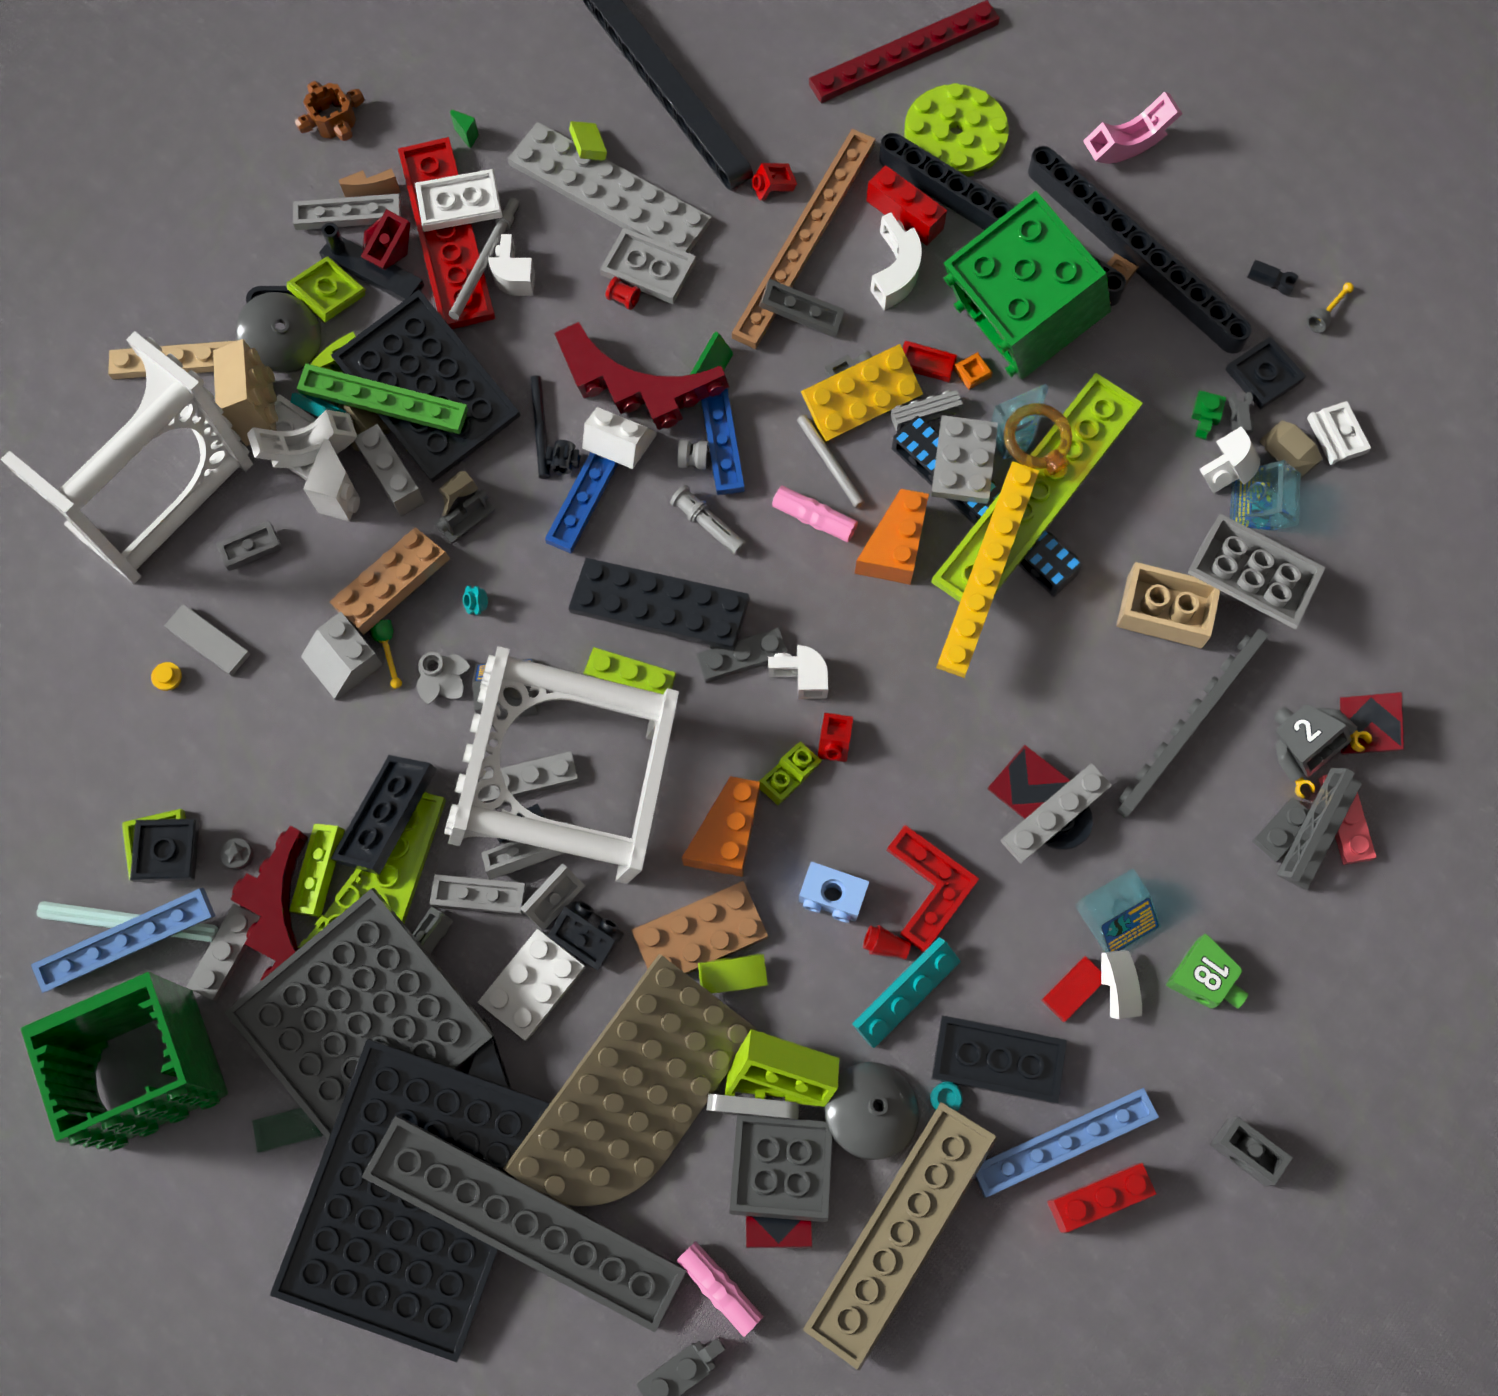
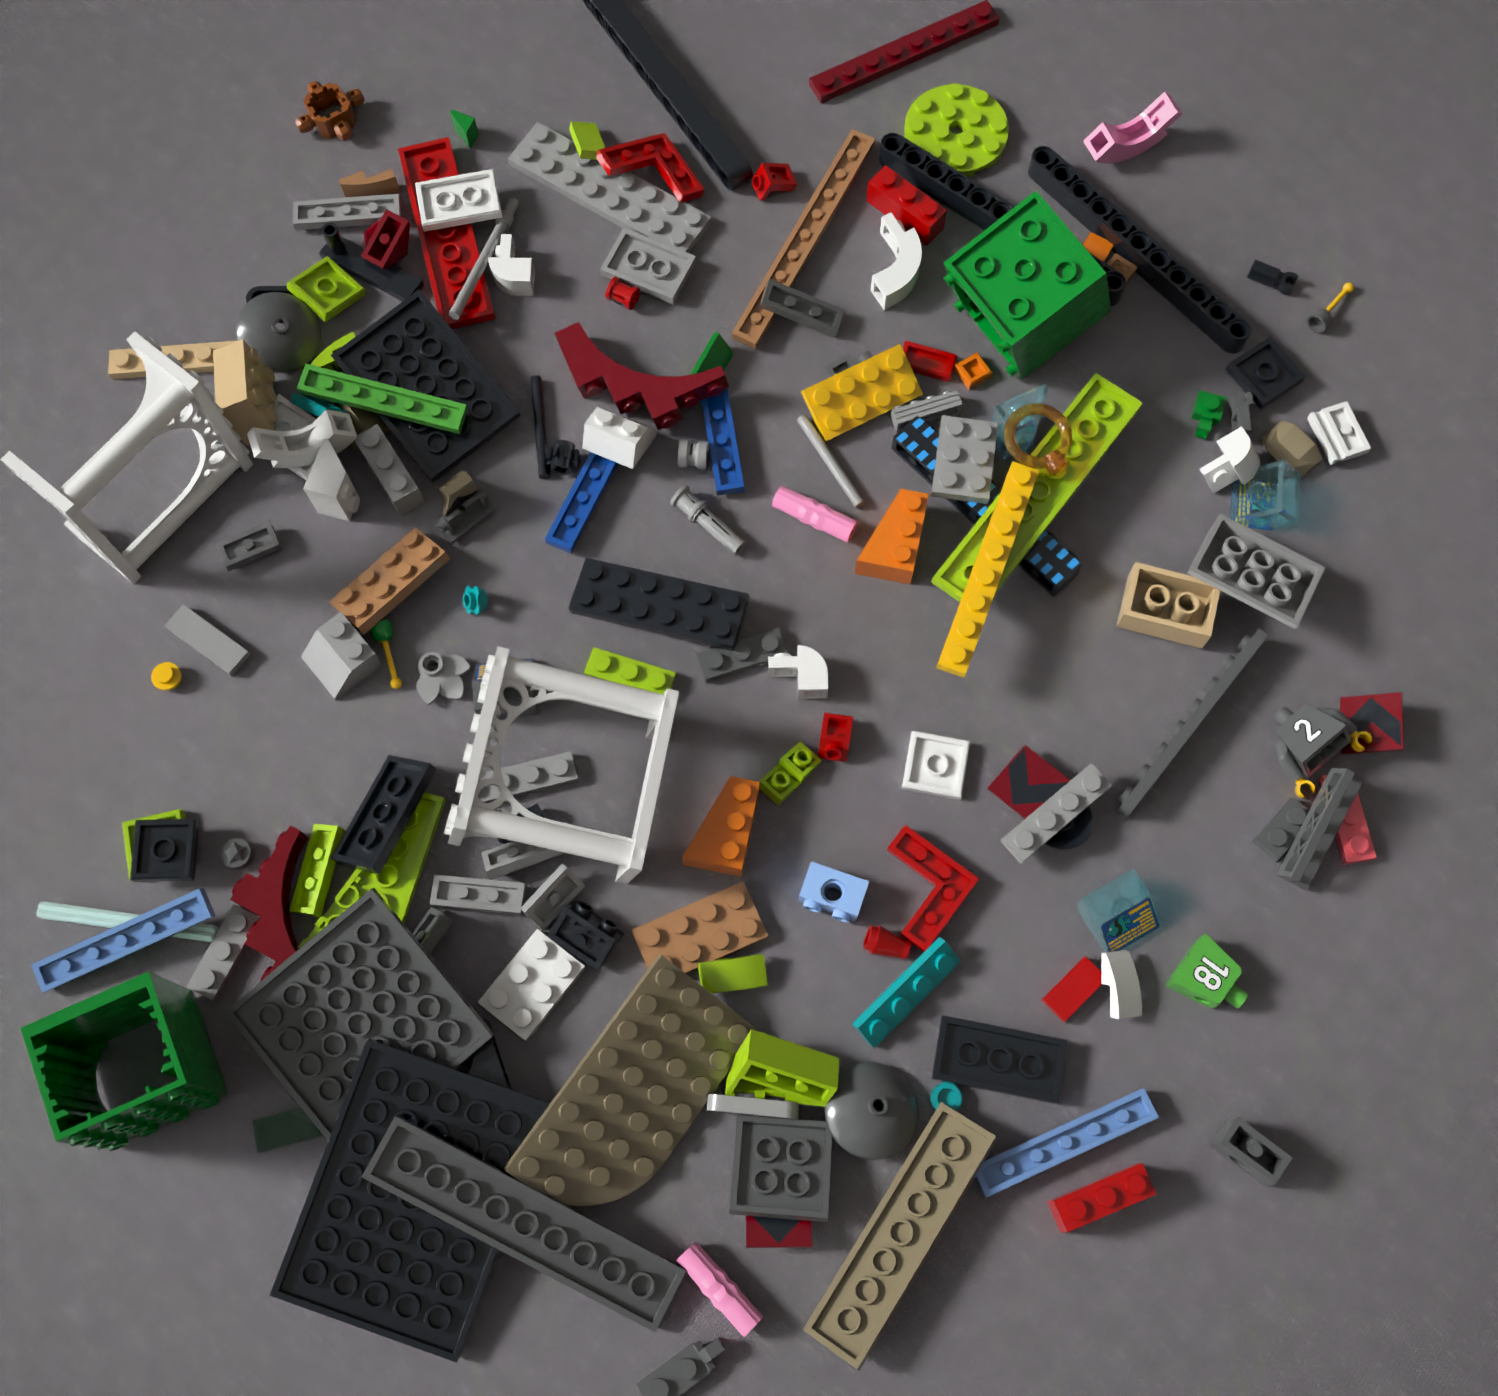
none -> red plate [596,133,705,203]
none -> white tile [902,731,970,800]
none -> orange tile [1083,232,1113,263]

